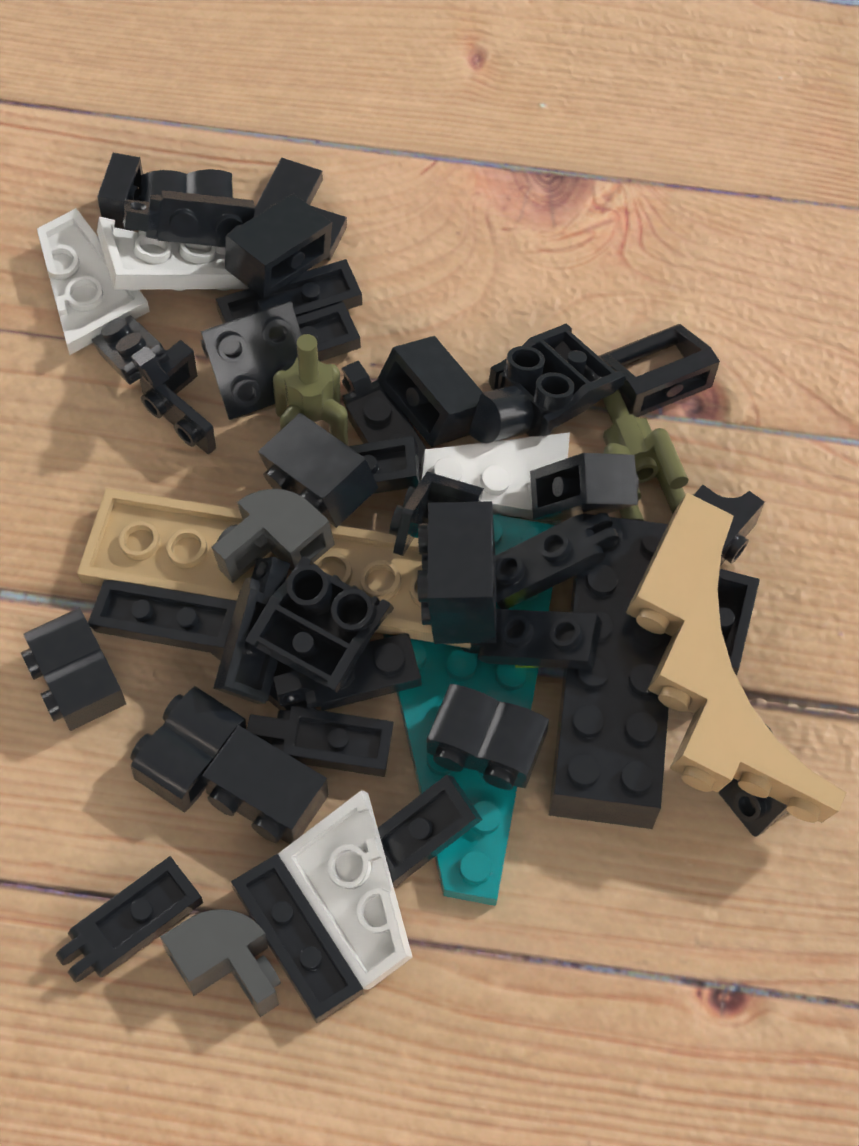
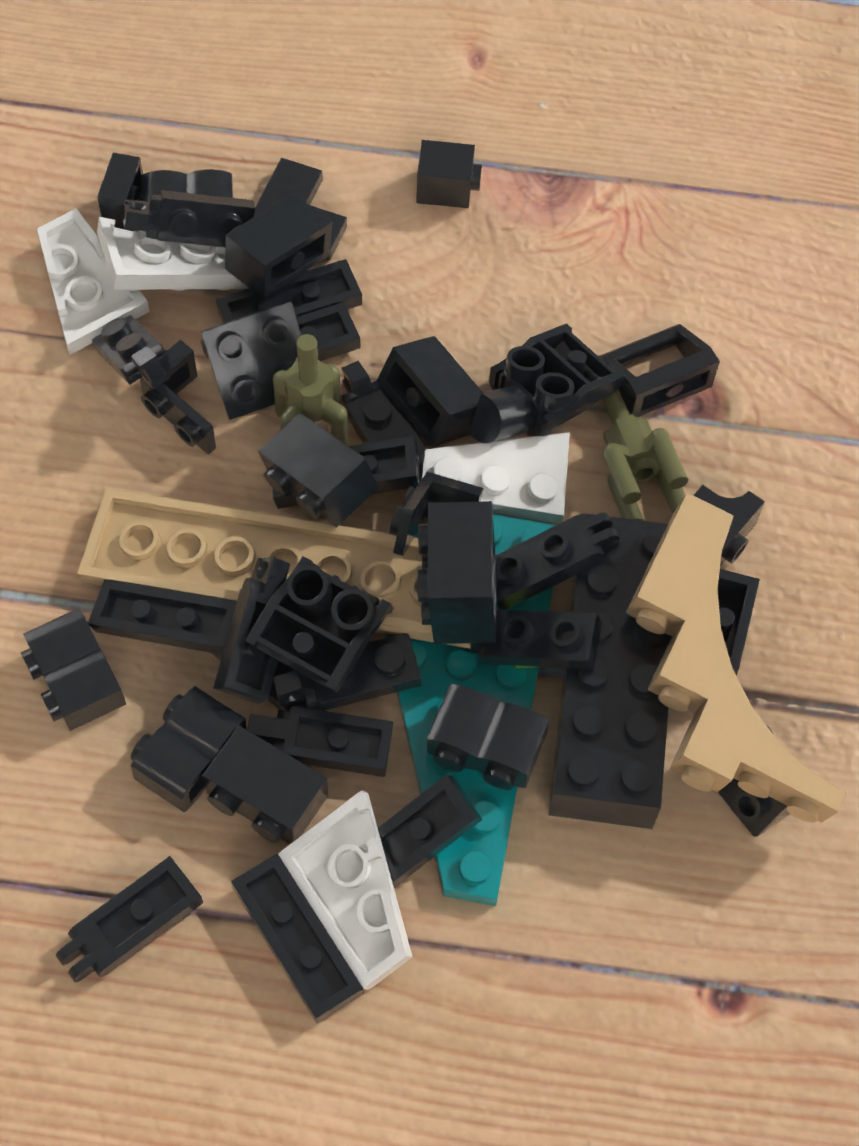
dark grey brick [160,909,281,1017] -> none
dark grey brick [211,489,335,583] -> none
black brick [530,453,639,520] -> none
none -> black brick [416,140,482,208]

